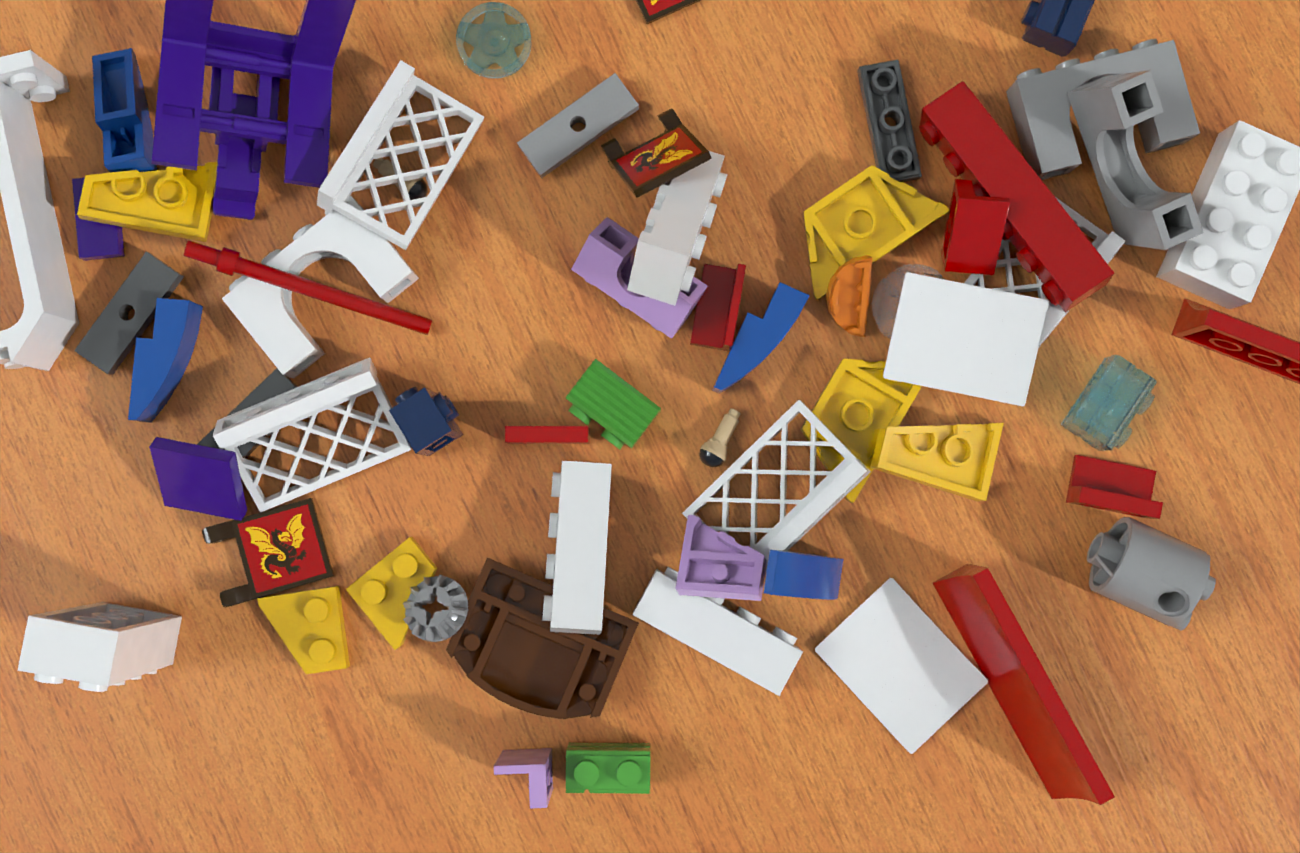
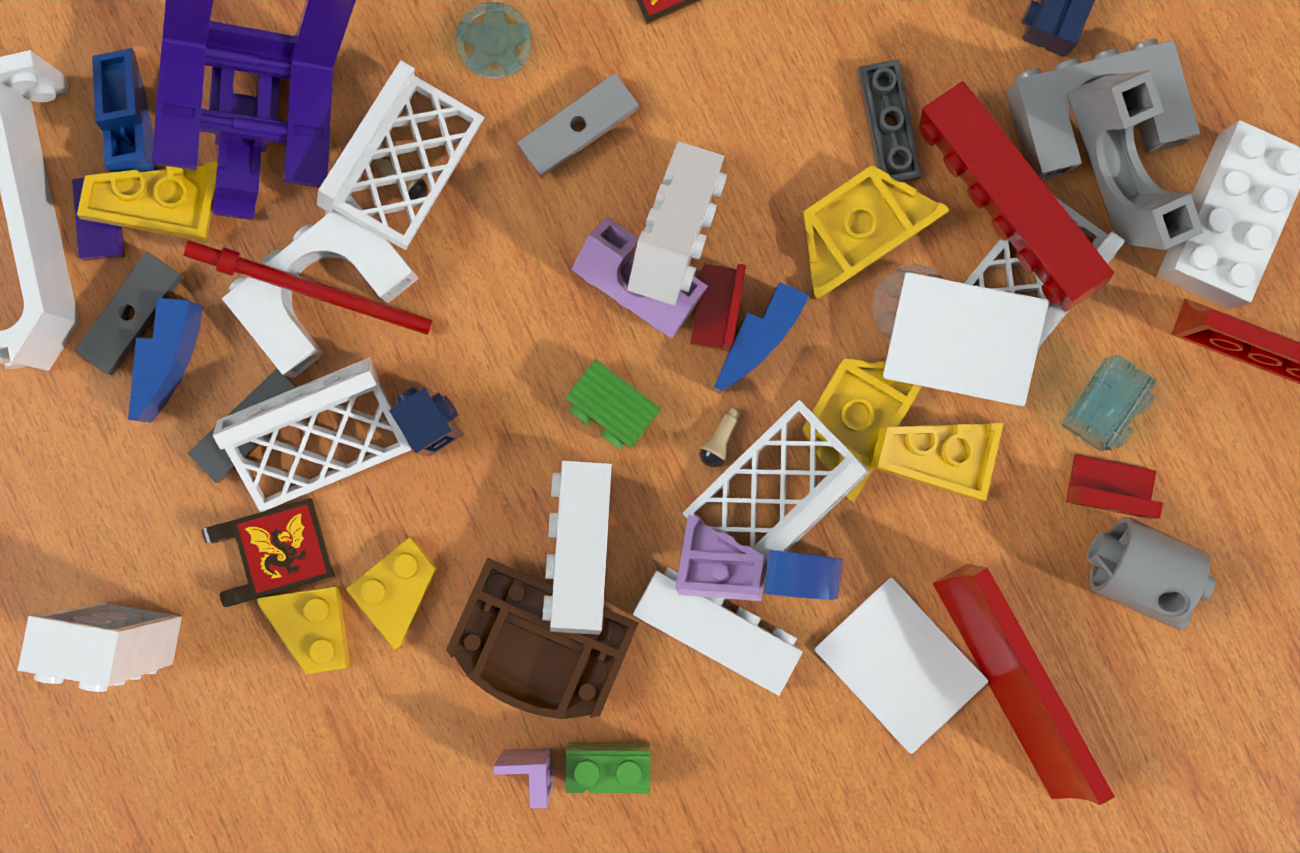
dark purple tile [149,437,247,521] -> none
light grey gear [403,575,468,642] -> none
red tile [505,426,590,444] -> none
flag [601,108,712,198] -> none
orange tile [826,255,873,338] -> none
red panel [941,179,1010,275] -> none

